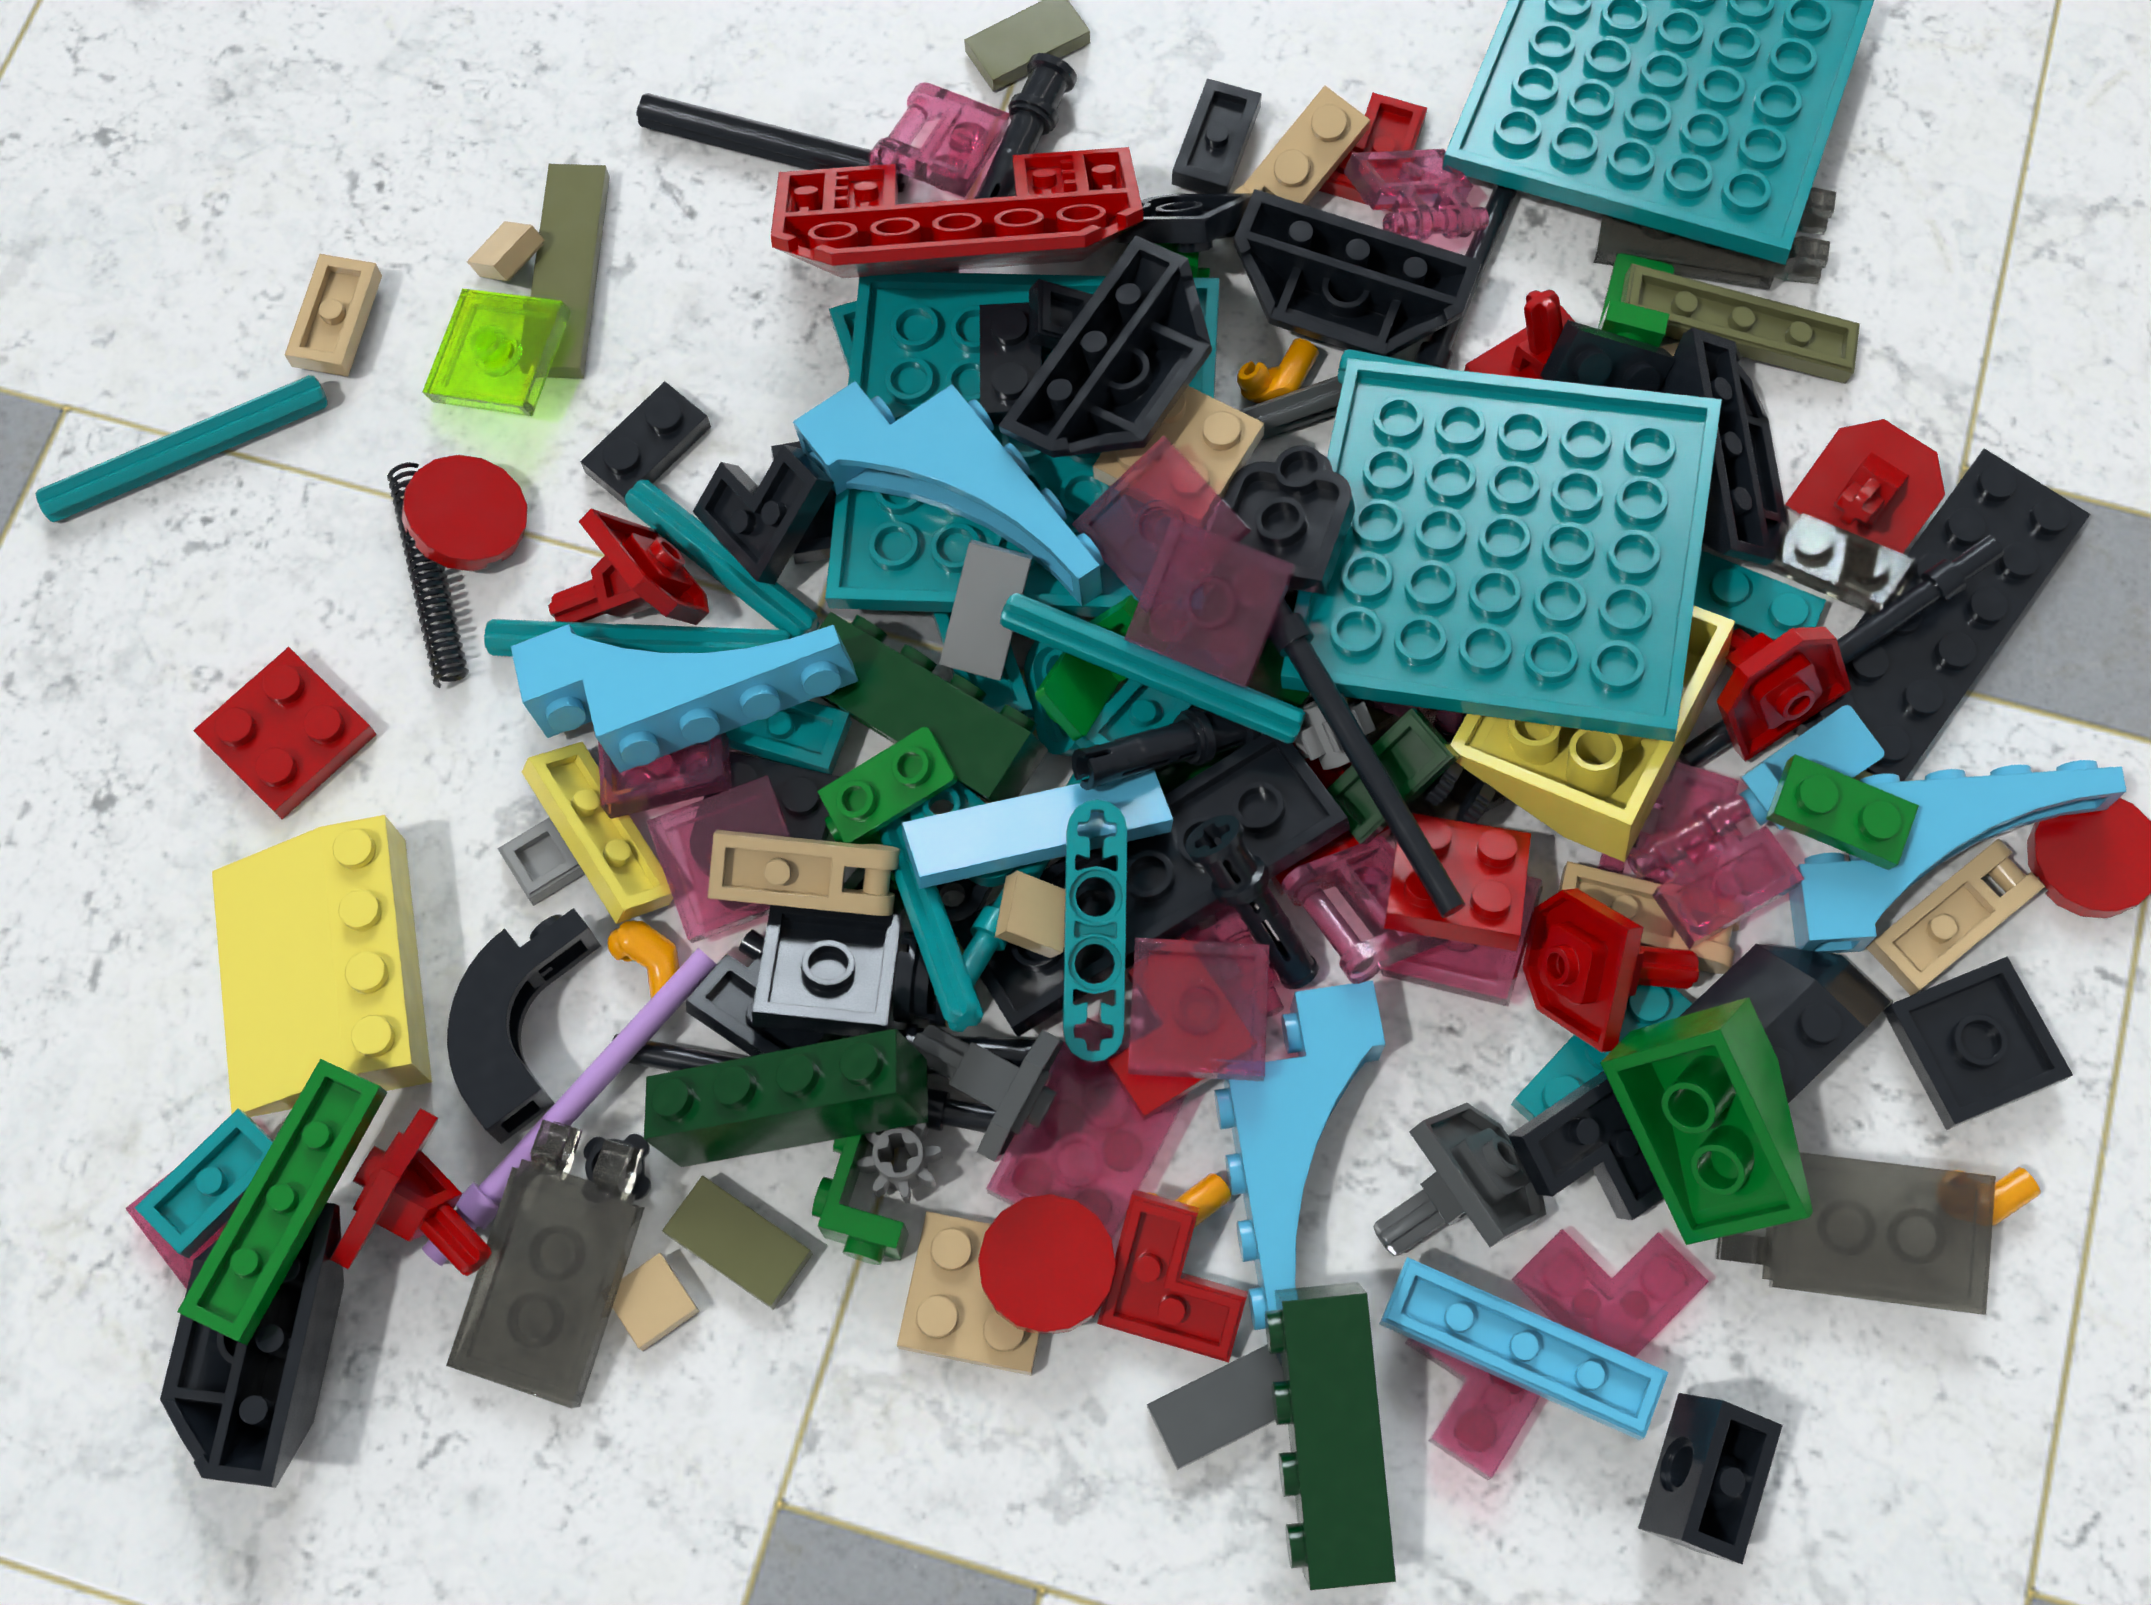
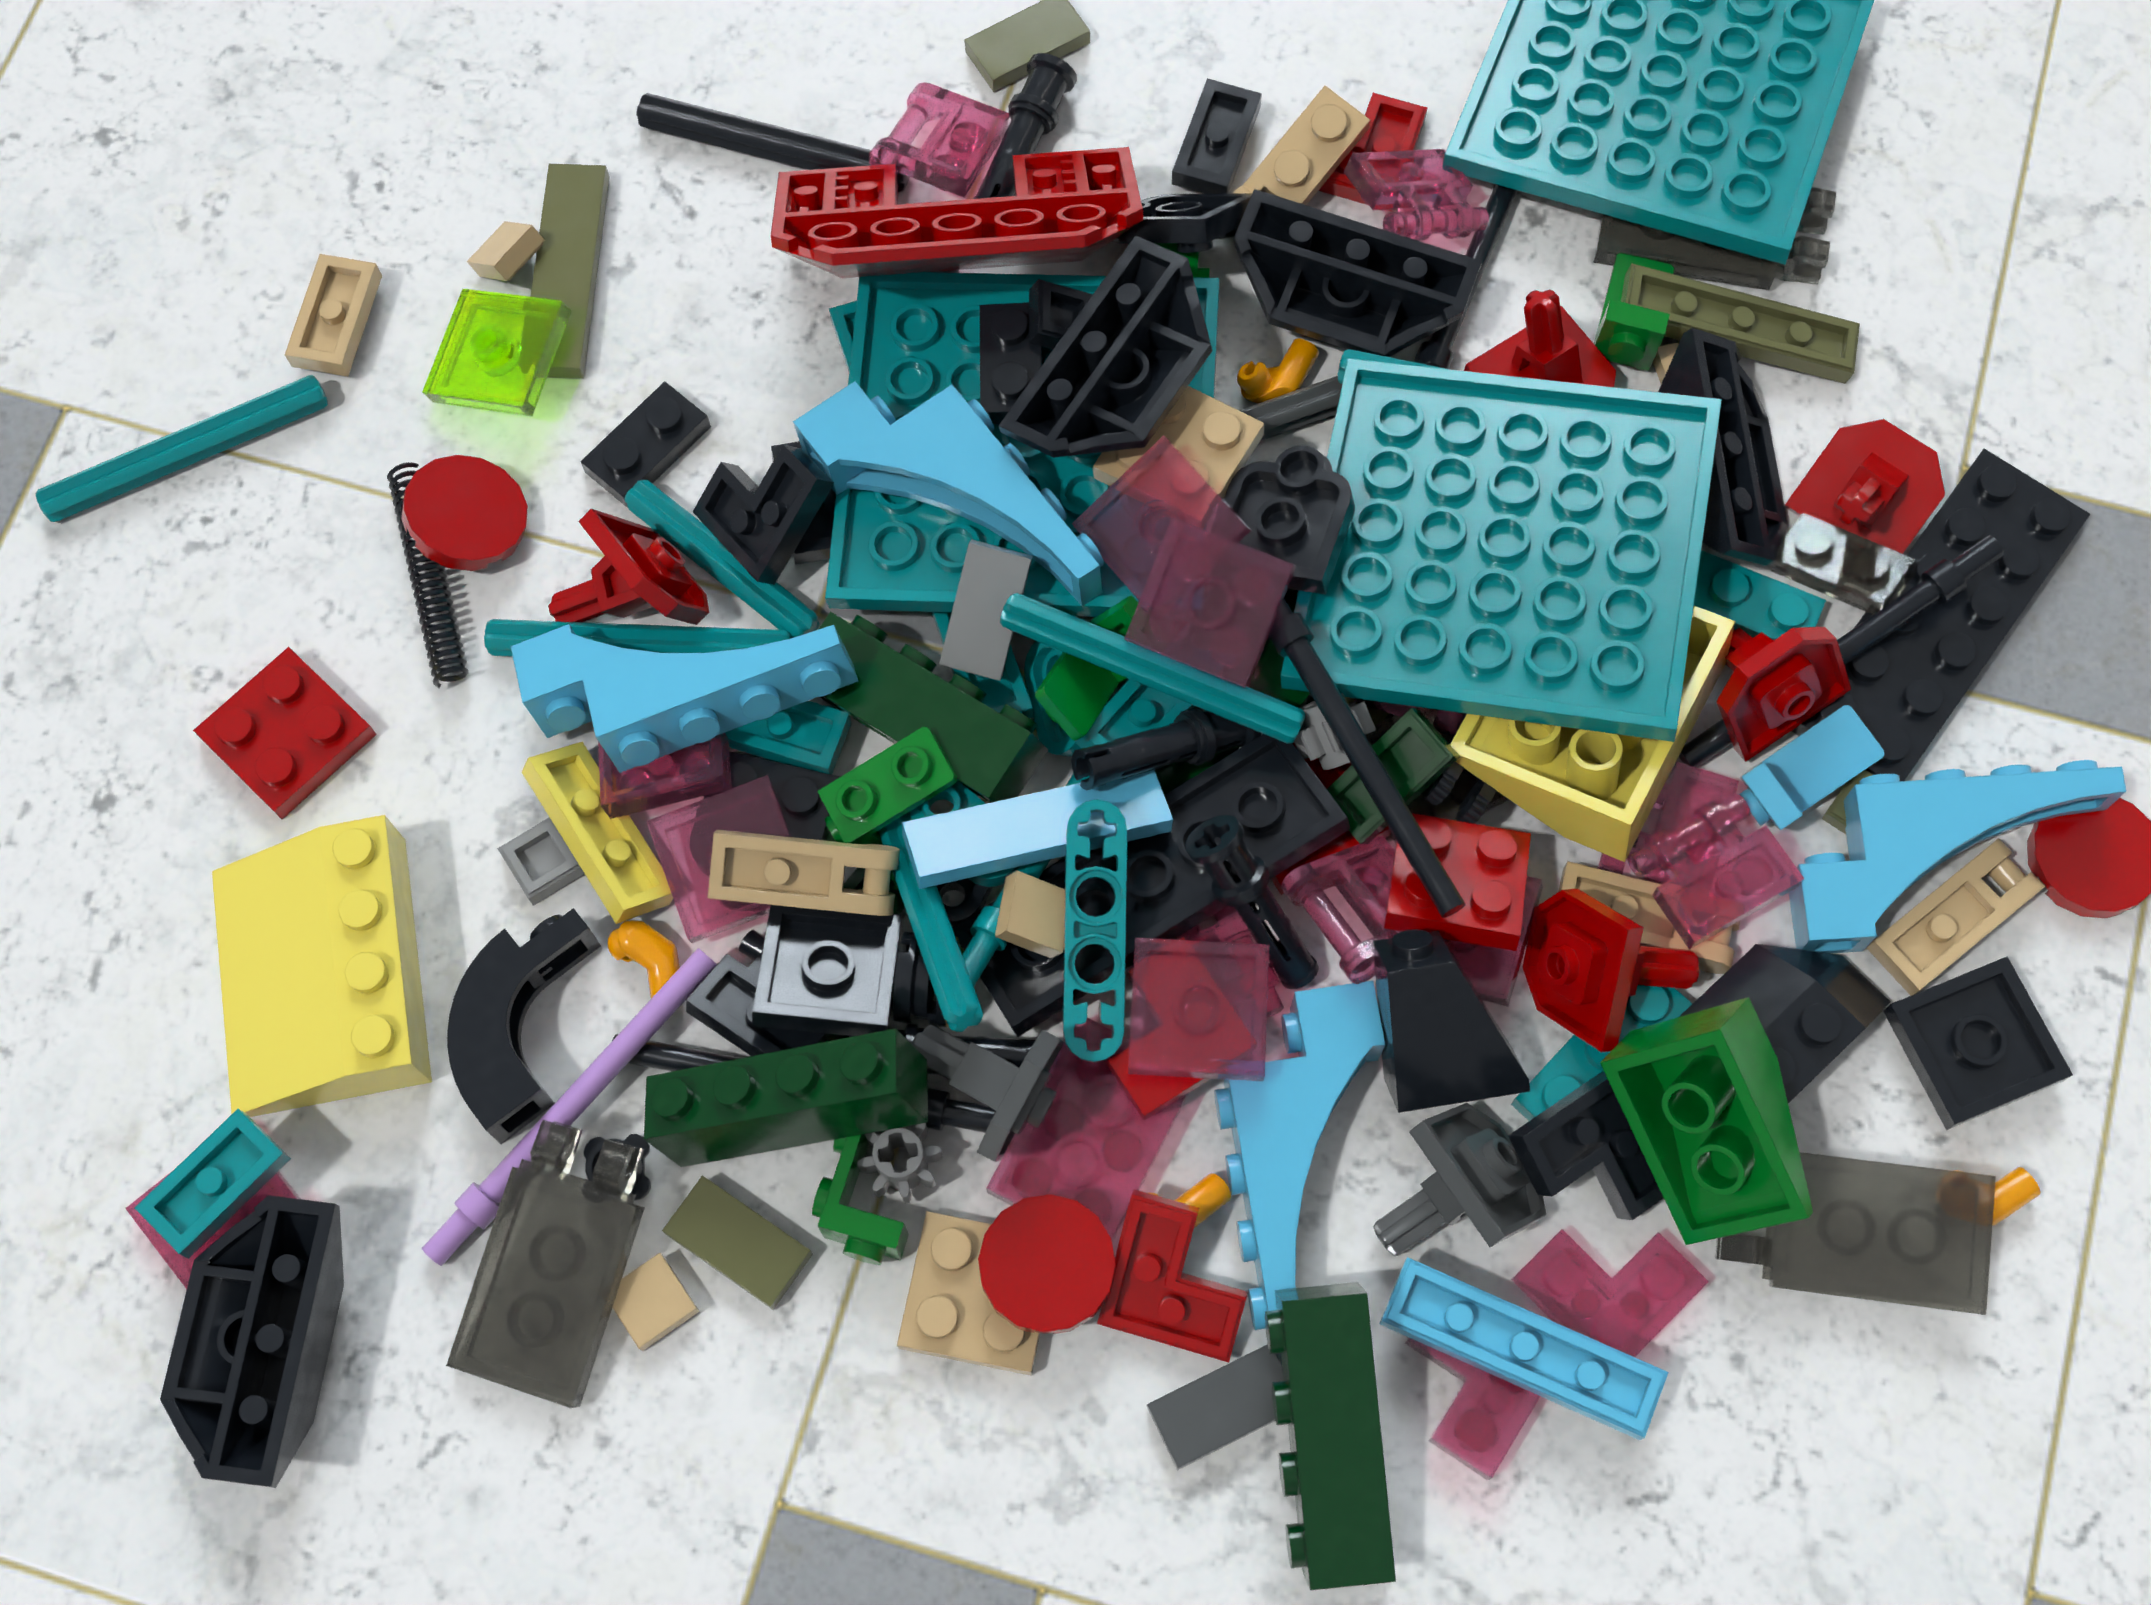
green plate [177,1059,388,1345] -> none
red piece [330,1108,492,1276] -> none
black plate [1540,320,1676,392] -> none
black brick [1638,1393,1783,1564] -> none
green plate [1766,754,1919,870] -> none
none -> black slope [1373,929,1530,1113]

